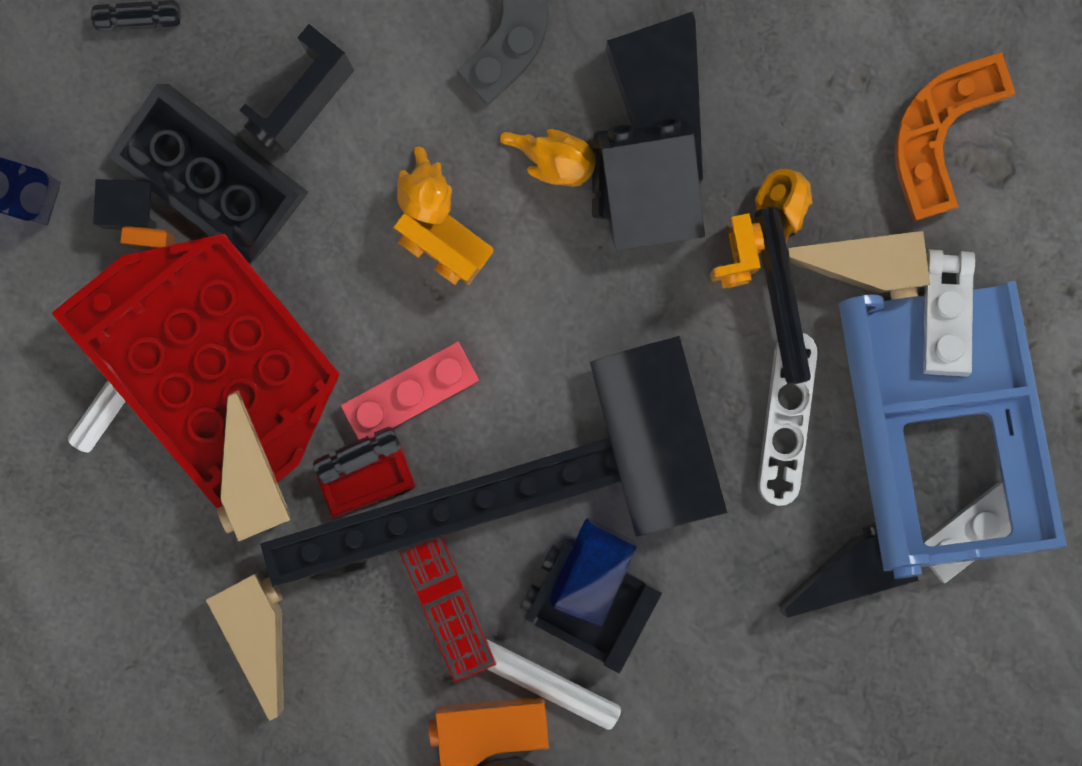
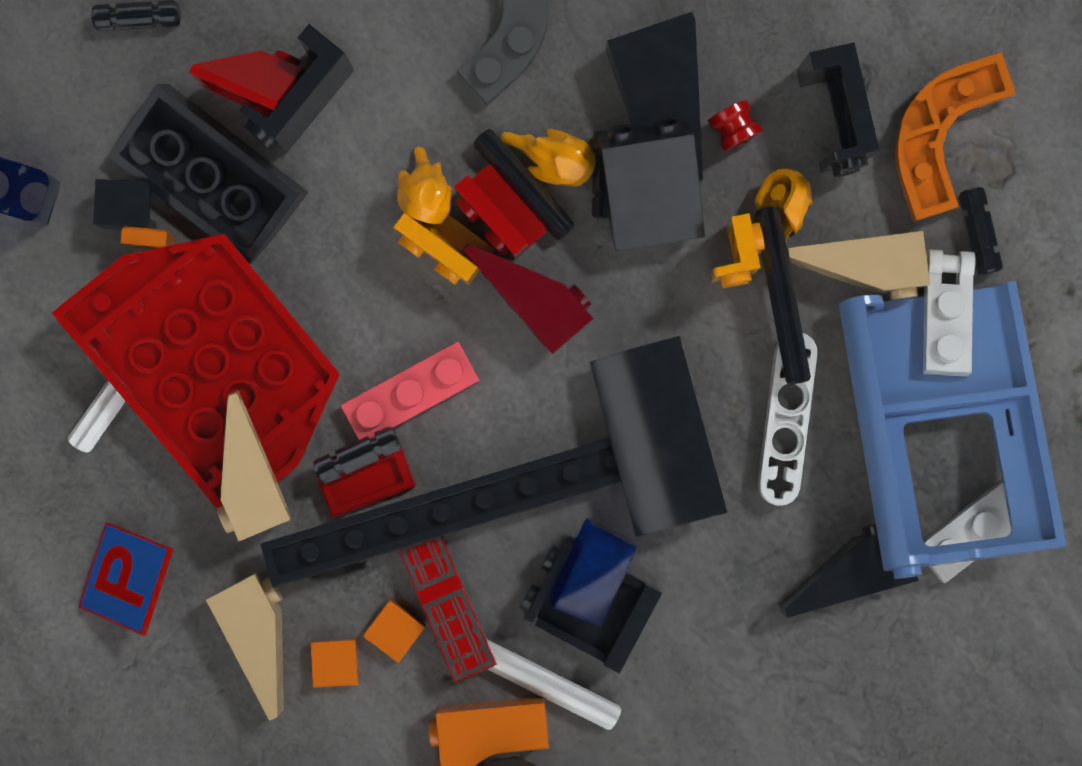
none -> blue piece [79,522,174,636]
none -> red slope [189,50,305,117]
none -> orange tile [311,638,359,688]
none -> orange tile [363,599,426,663]
none -> red bracket [454,165,547,260]
none -> dark red slope [461,243,594,354]
none -> black axle [474,129,574,240]
none -> red wheel [707,99,763,152]
none -> black panel [796,42,879,178]
none -> black axle [959,187,1003,275]

